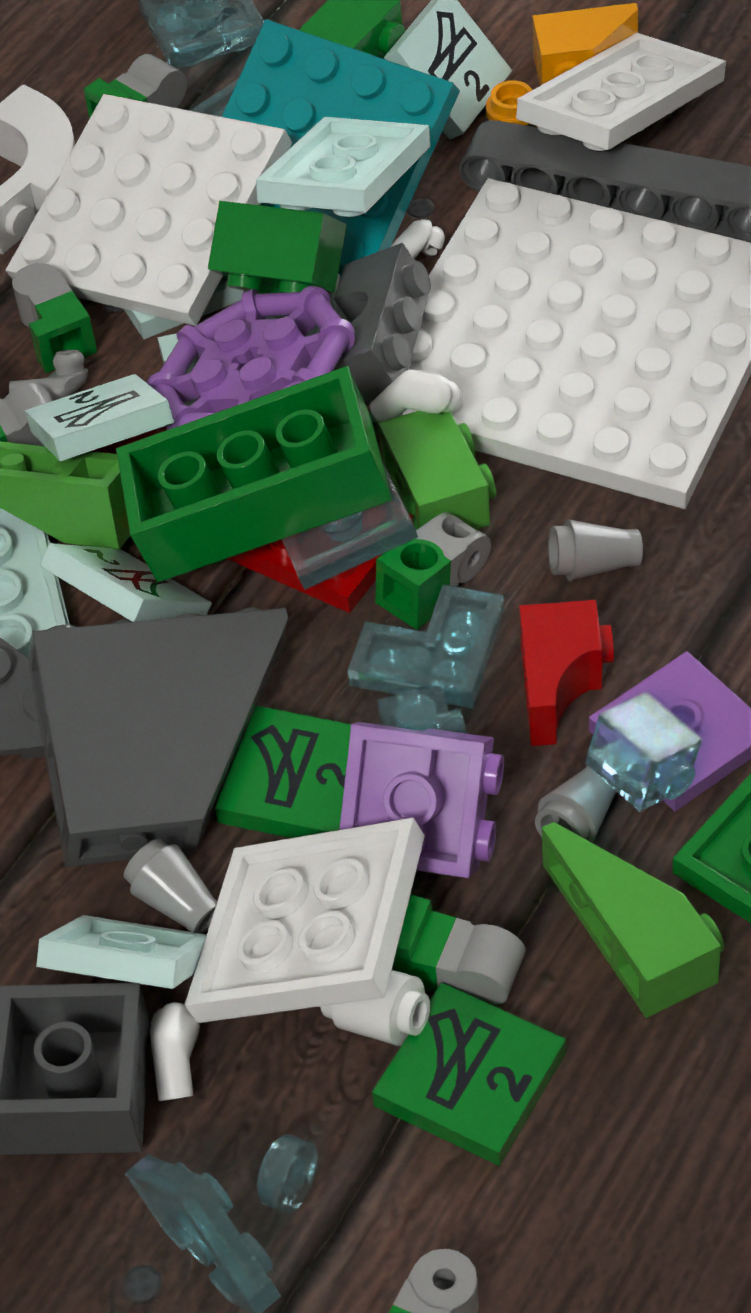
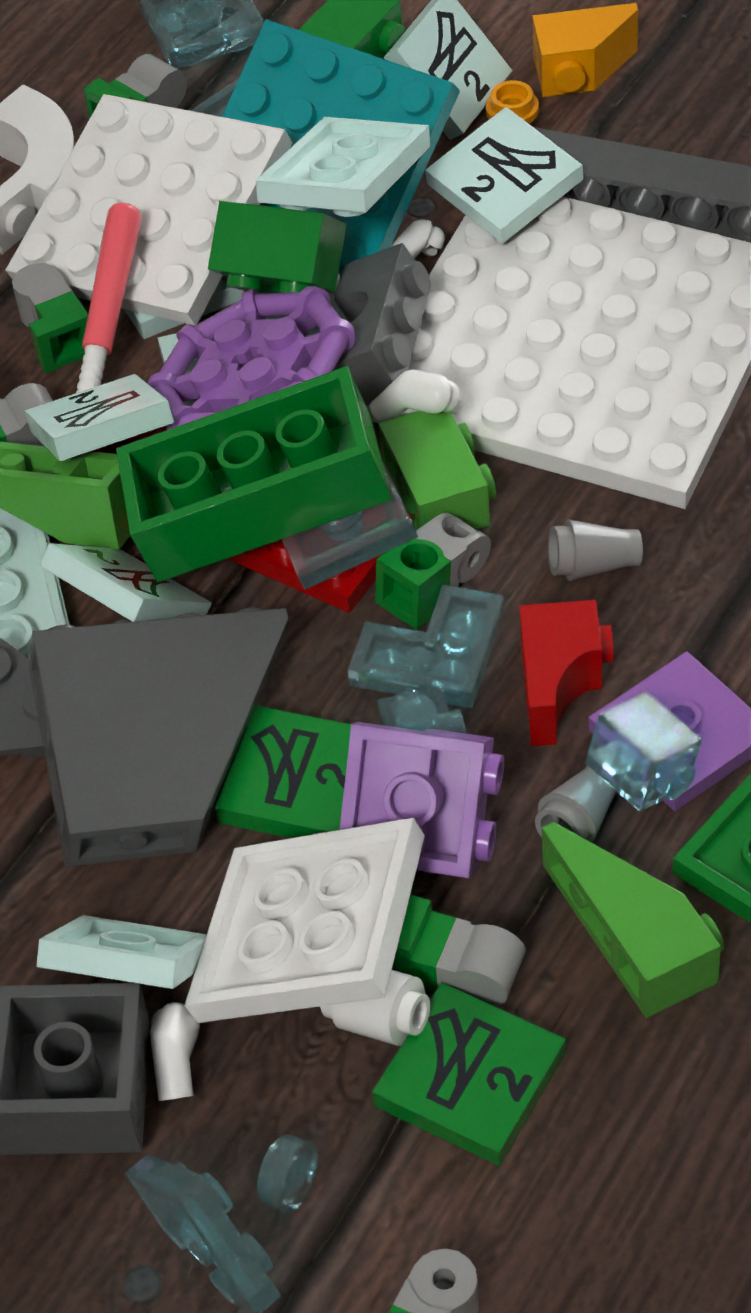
light grey arm [9,349,88,401] -> none
light grey cone [124,839,217,934] -> none
white plate [516,33,726,151] -> none
none -> coral piece [76,202,141,393]
none -> light aqua tile [425,107,583,244]

